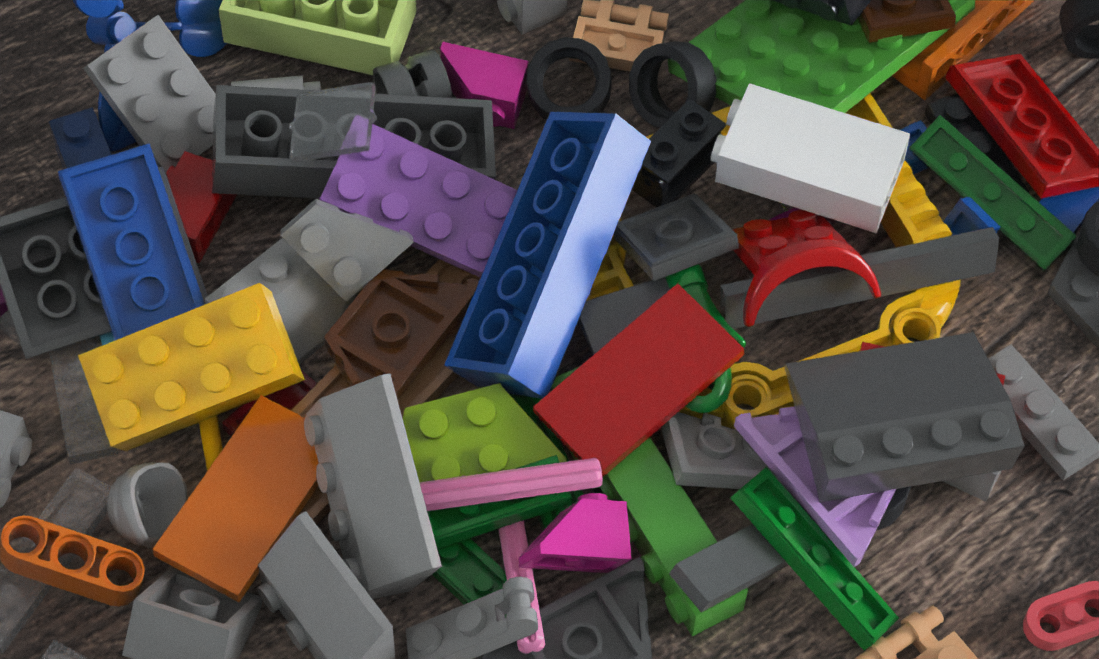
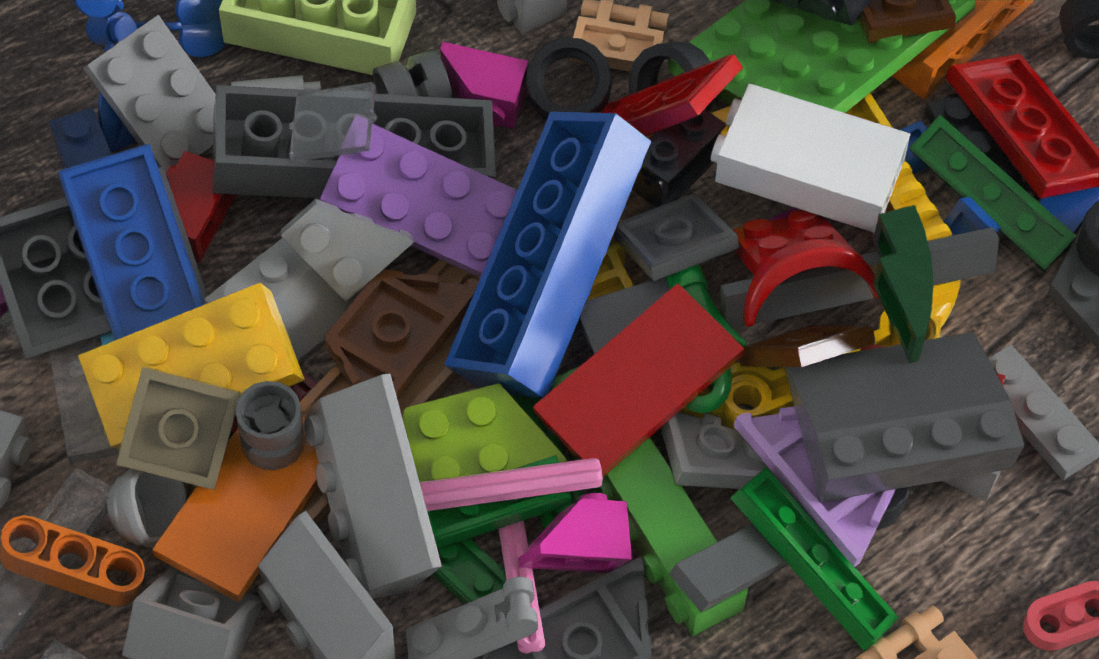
none -> dark tan plate [116,366,241,490]
none -> dark grey wheel [235,381,305,470]
none -> red tile [599,54,743,136]
none -> reddish brown tile [739,325,876,367]
none -> dark green slope [872,205,934,363]

